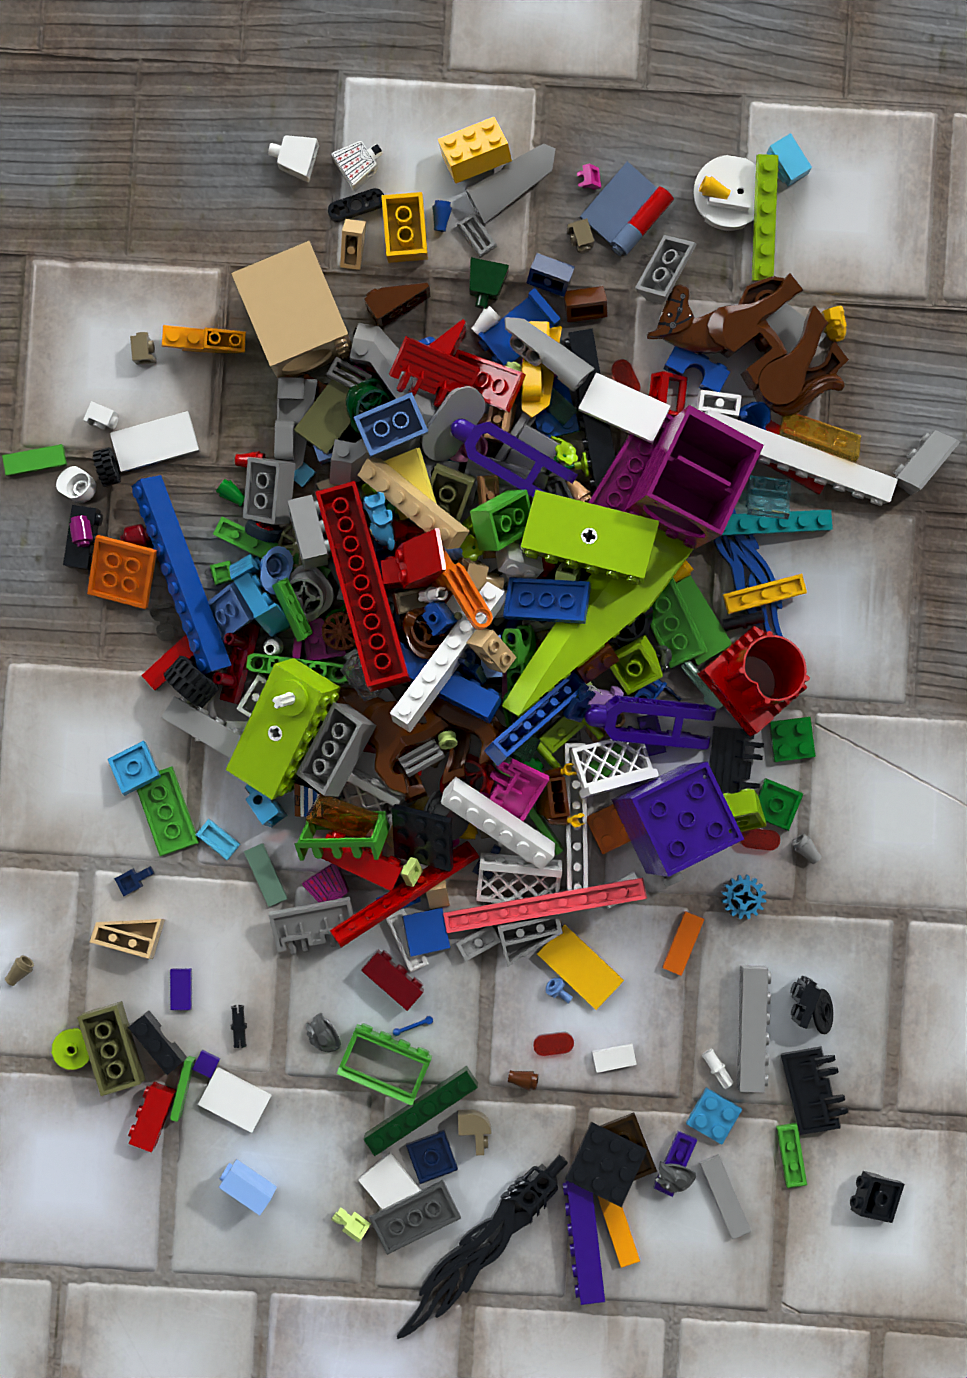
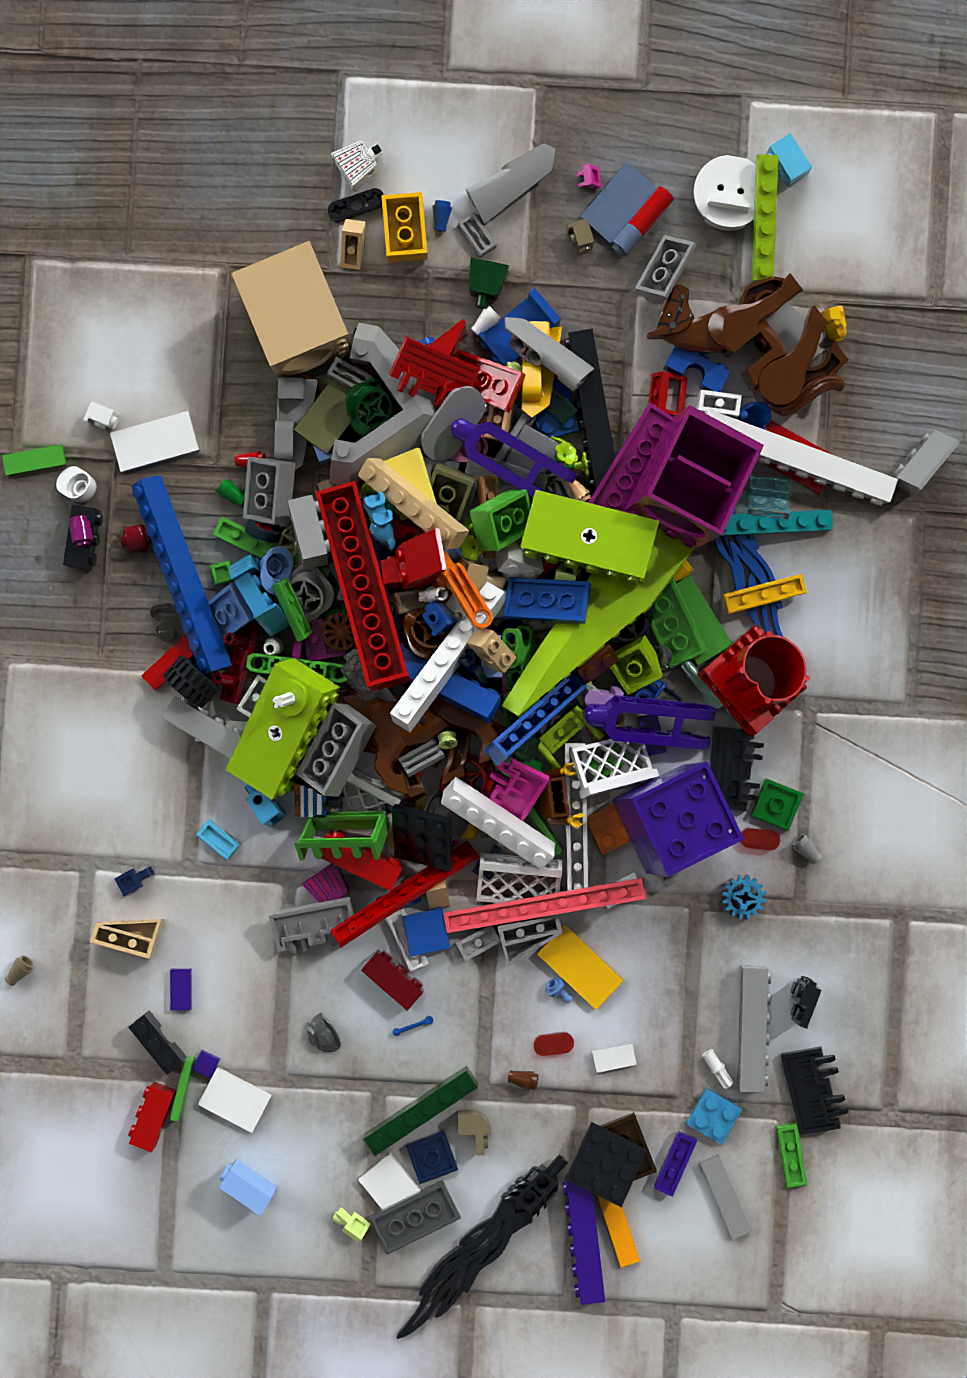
lime plate [51,1028,90,1070] -> none
olive brick [77,1001,145,1096] -> none
orange plate [87,535,157,609] -> none
black tyre [93,447,121,487] -> none
dark azure plate [108,741,161,796] -> none
dark tan brick [130,332,157,365] -> none
bright green tile [137,766,199,856] -> none
light orange slope [162,325,246,353] -> none
black pin [230,1005,247,1048] -> none
sand green tile [244,843,288,907] -> none
white torso [268,135,319,182] -> none
medium azure tile [294,462,316,488] -> none
clear orange tile [306,793,378,838] -> none
bright green window [336,1023,432,1106] -> none
medium blue brick [354,392,428,458] -> none
reddish brown slope [364,283,431,328] -> none
yellowish green plate [401,857,423,887] -> none
yellow brick [438,117,512,184] -> none
dark blue brick [526,253,575,297] -> none
dark blue plate [563,683,596,723] -> none
reddish brown brick [564,286,608,322] -> none
white tile [578,373,671,444] -> none
clear red tile [611,359,641,392] -> none
dark grey hat [655,1161,696,1193] -> none
orange tile [662,911,704,976] -> none
yellow cone [699,176,731,200] -> none
black pin [722,610,766,632] -> none
lime slope [723,789,766,833] -> none
green plate [769,717,816,762] -> none
clear yellow tile [779,413,861,462] -> none
black wheel [813,989,833,1034] -> none
black plate [850,1171,905,1223] -> none

